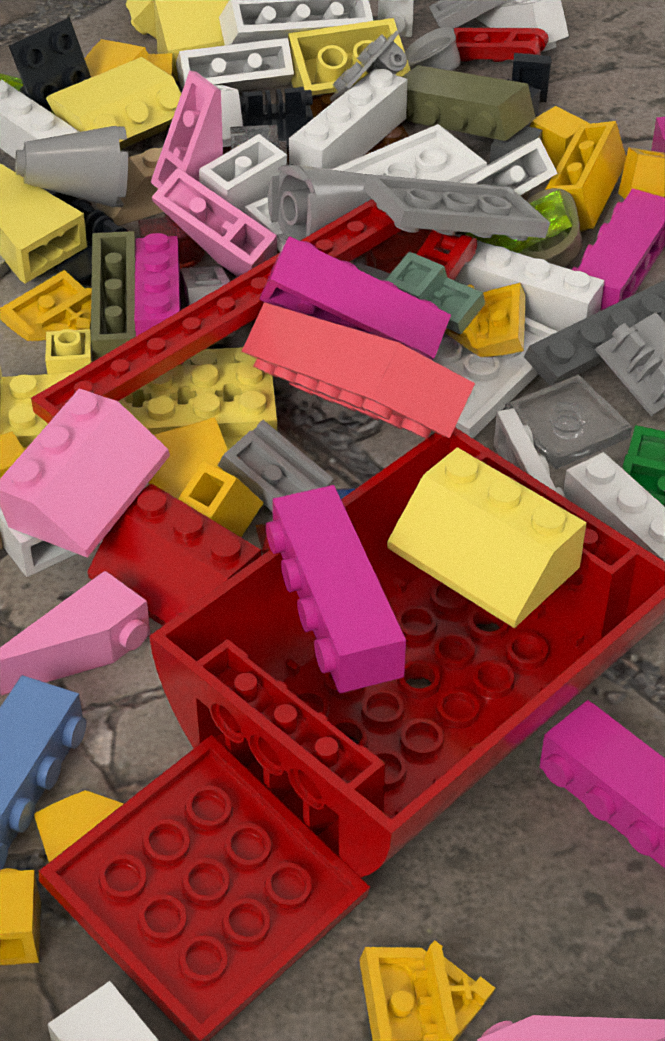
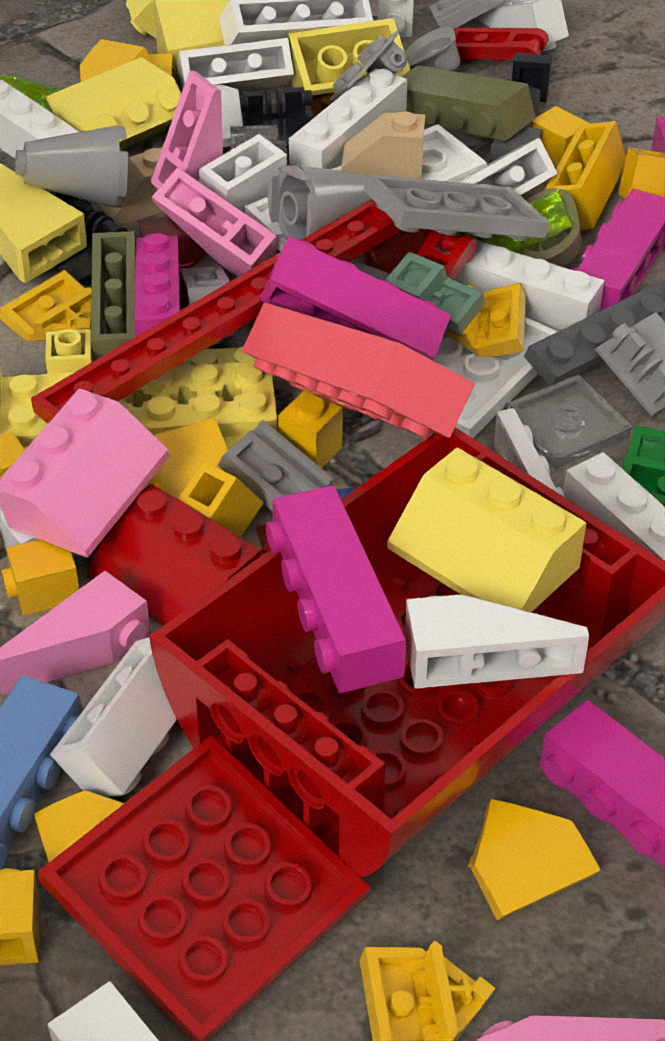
black hinge [8,17,91,112] -> none
none -> yellow brick [1,539,79,616]
none -> white brick [50,637,177,797]
none -> yellow brick [278,390,343,468]
none -> tan slope [341,111,425,178]
none -> white slope [405,594,589,688]
none -> yellow slope [468,799,601,921]

